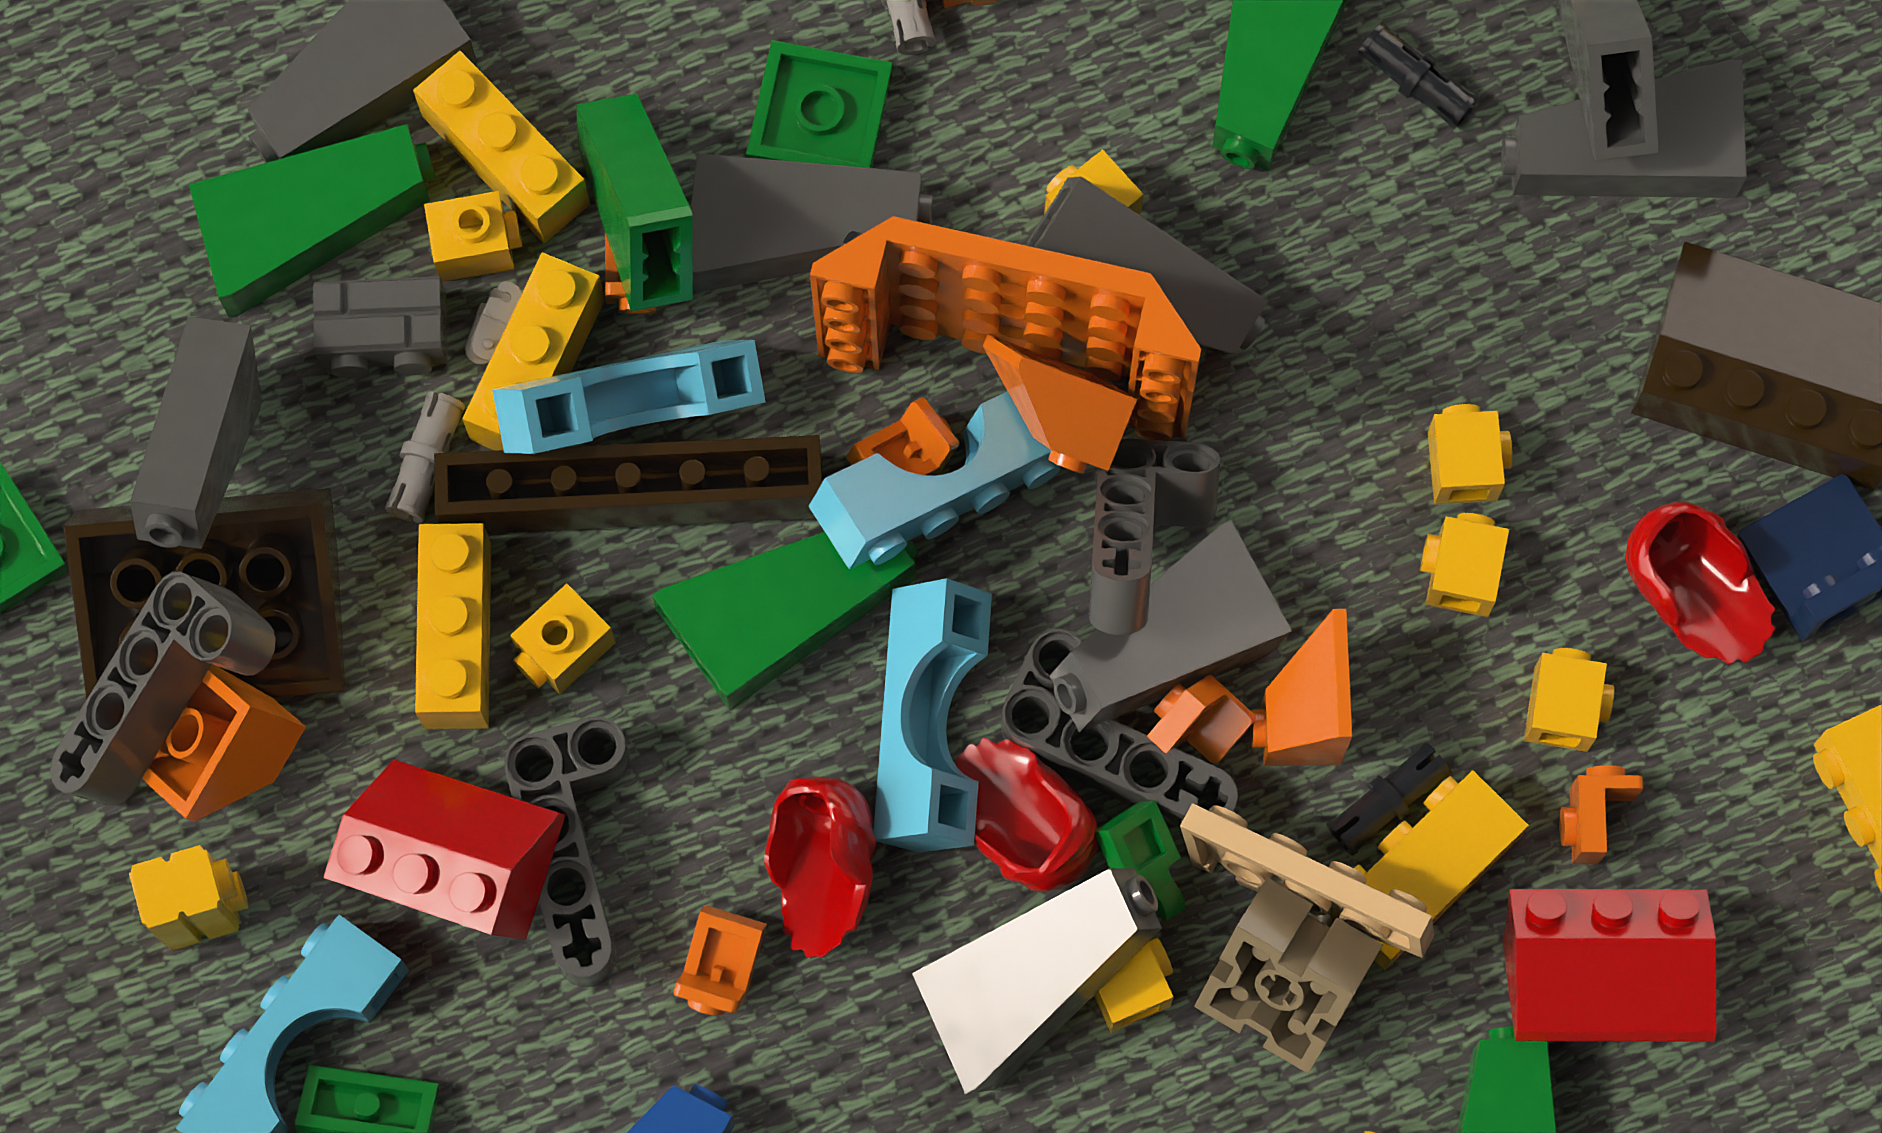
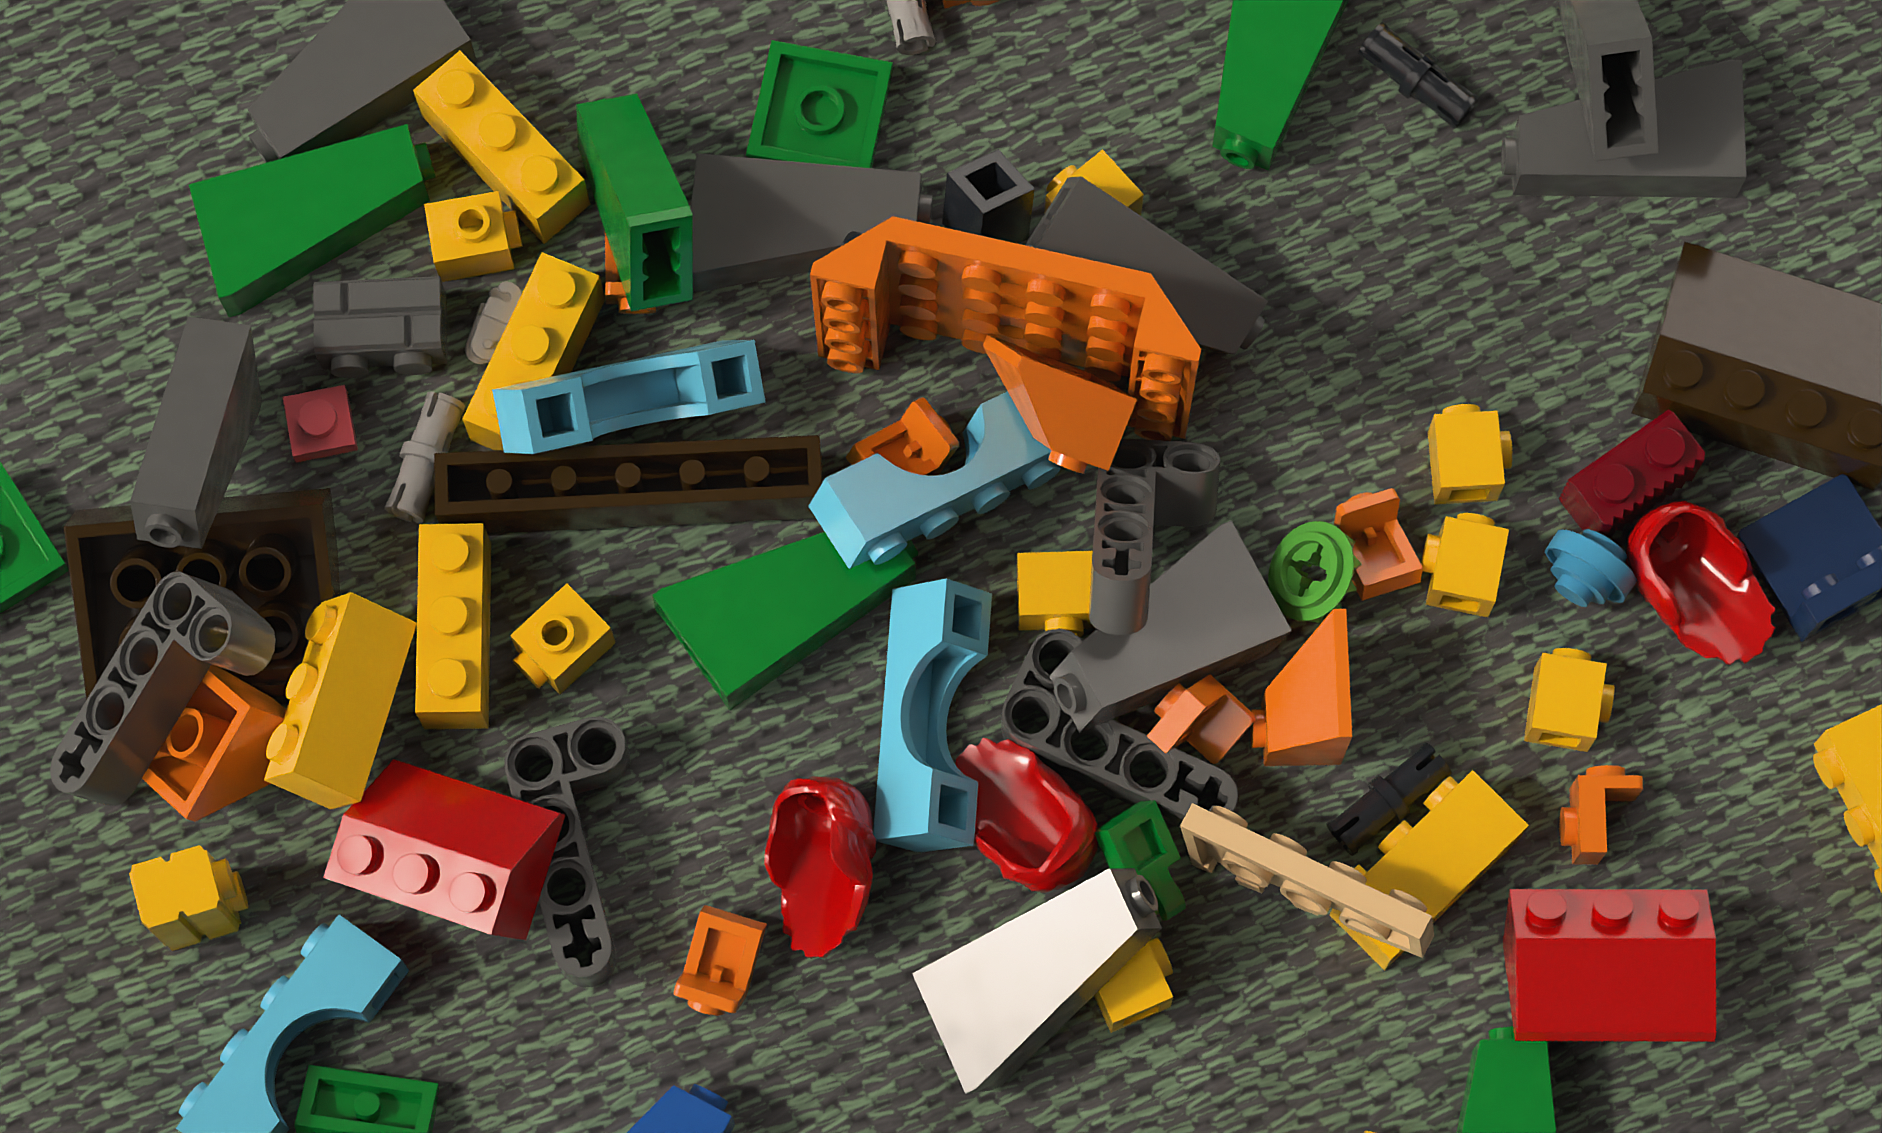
dark tan brick [1194,877,1383,1074] -> none
none -> yellow brick [264,592,417,810]
none -> coral plate [283,385,358,462]
none -> black brick [942,149,1035,244]
none -> yellow brick [1017,551,1095,637]
none -> bright green gear [1268,521,1362,623]
none -> orange bracket [1334,488,1423,601]
none -> dark azure plate [1545,529,1637,607]
none -> dark red brick [1559,409,1705,538]

